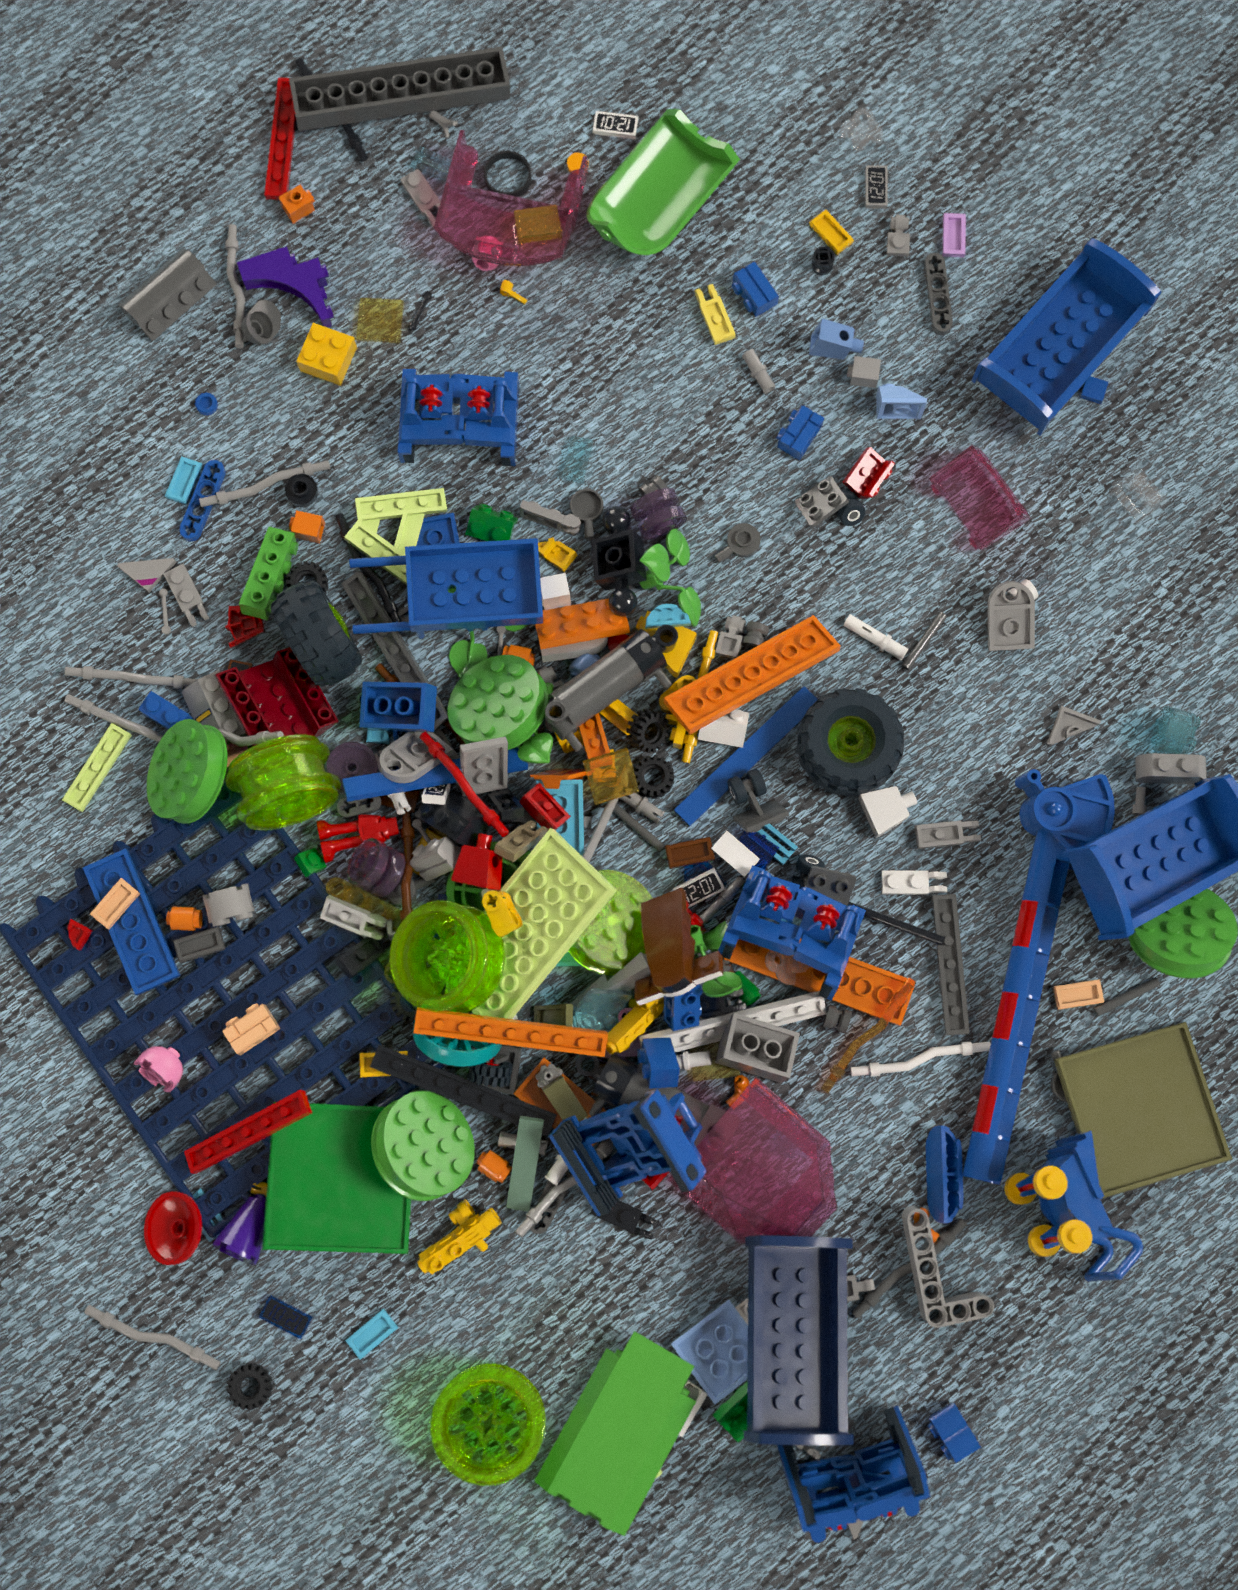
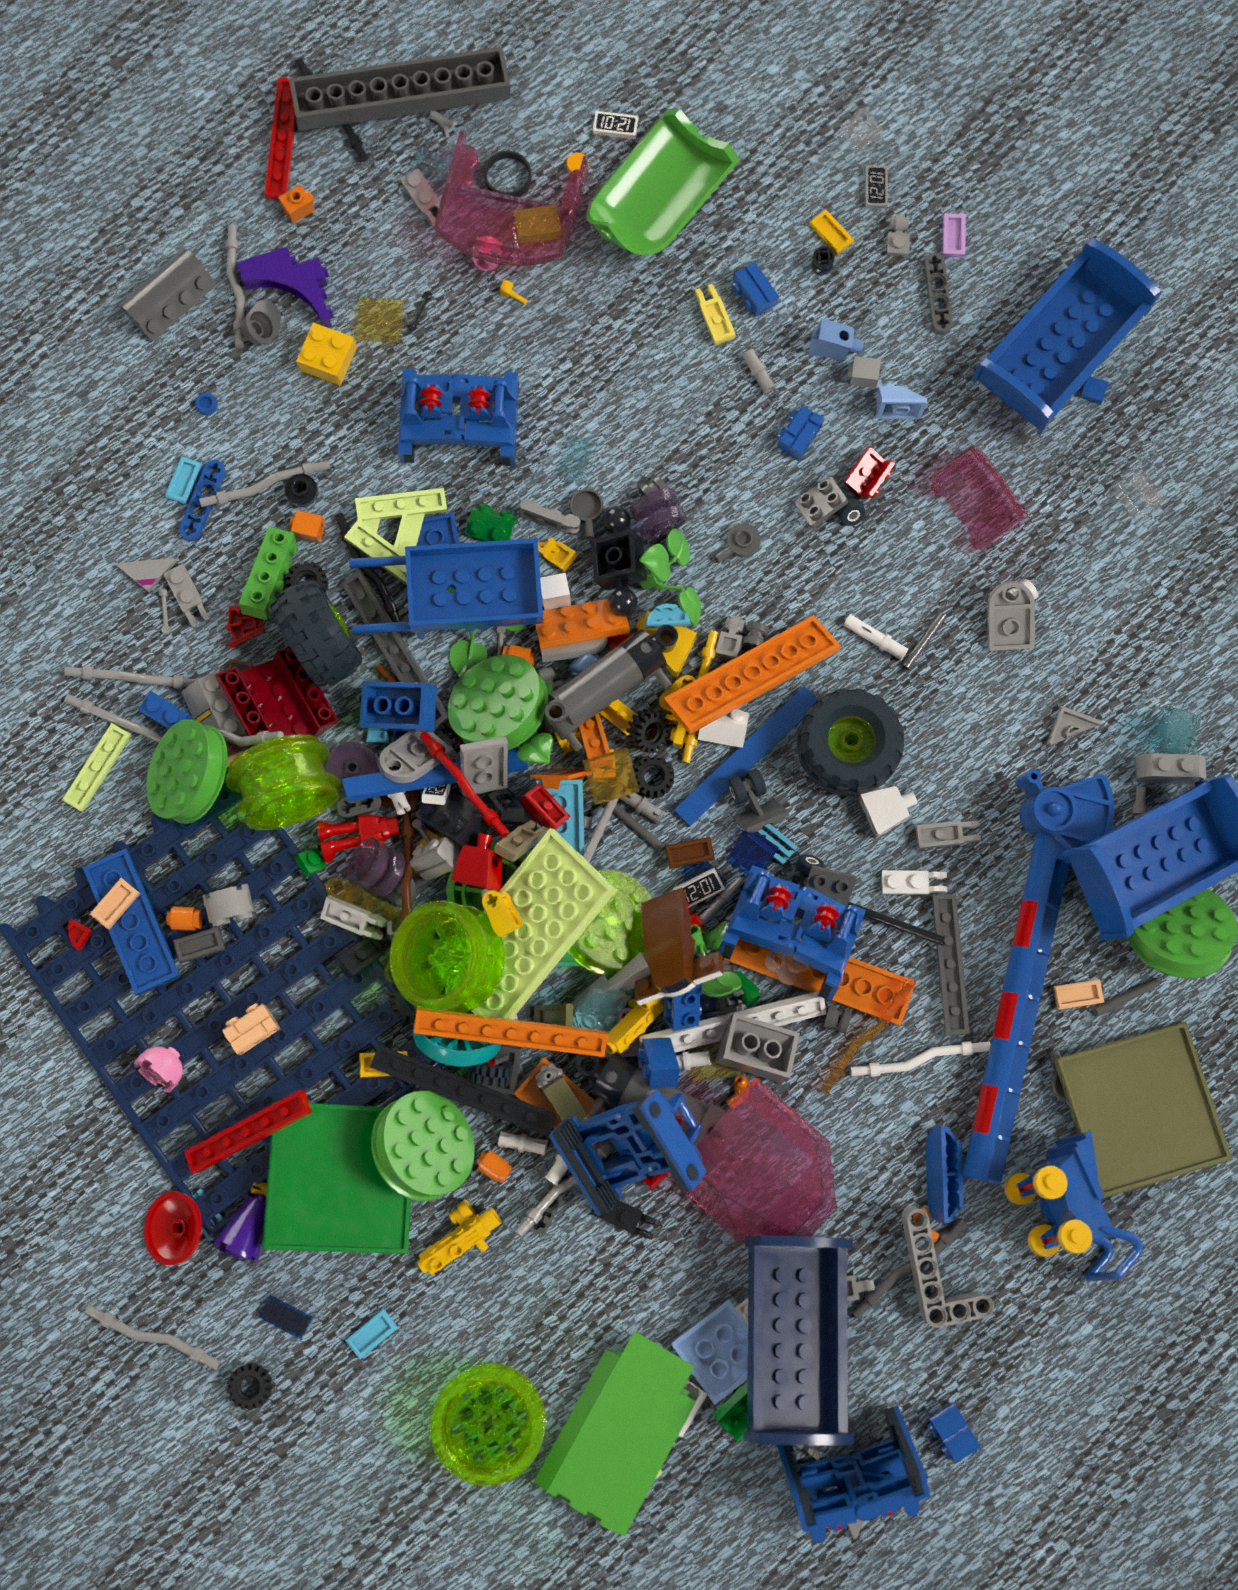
sand green tile [506,1116,544,1212] -> none
white sticker [711,831,760,877] -> none

